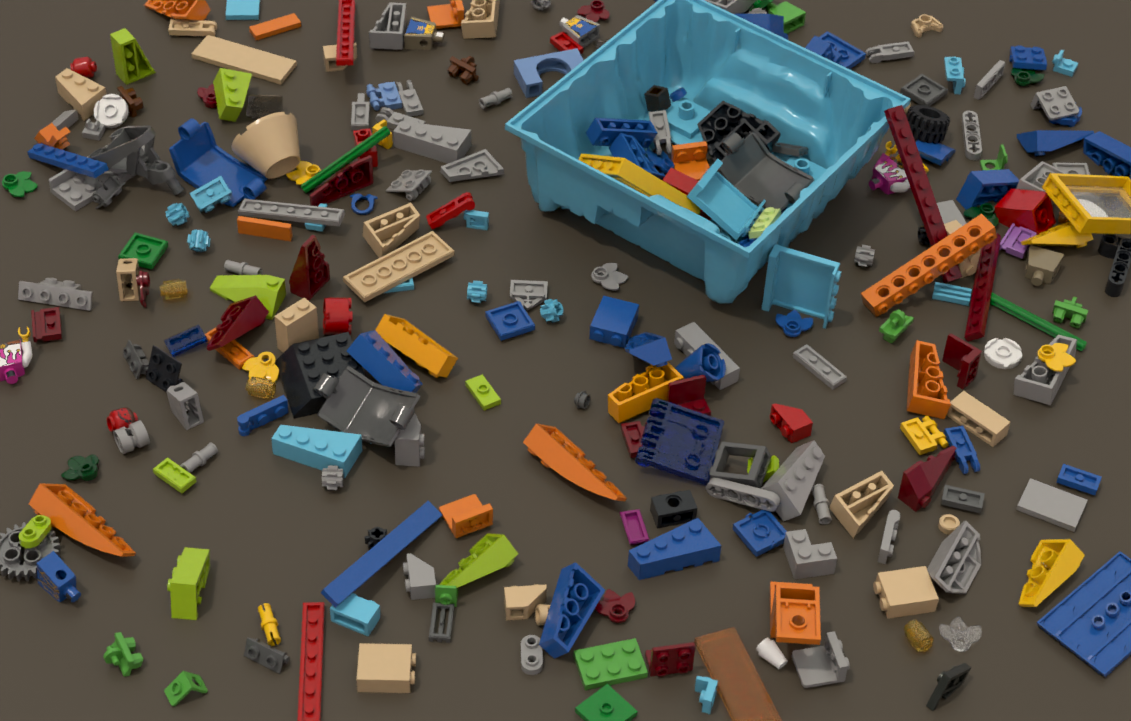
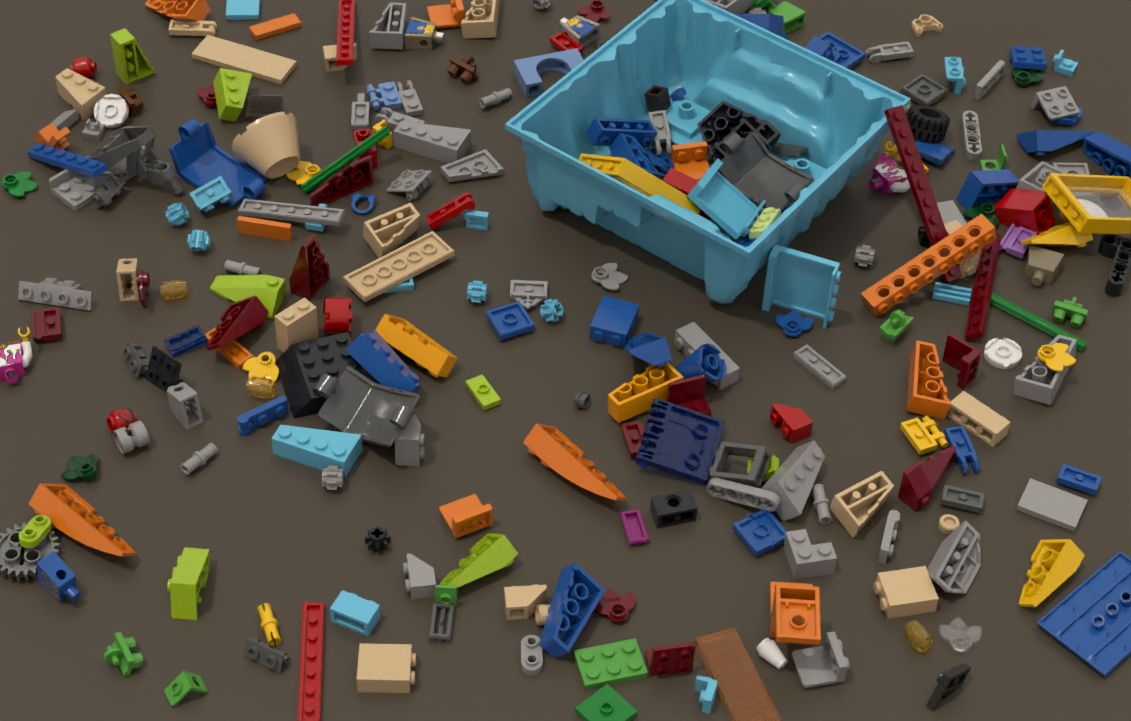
green plate [118,232,169,270] -> none
lime plate [153,457,196,494] -> none
blue tile [321,501,442,608] -> none
blue wedge [628,518,721,580] -> none

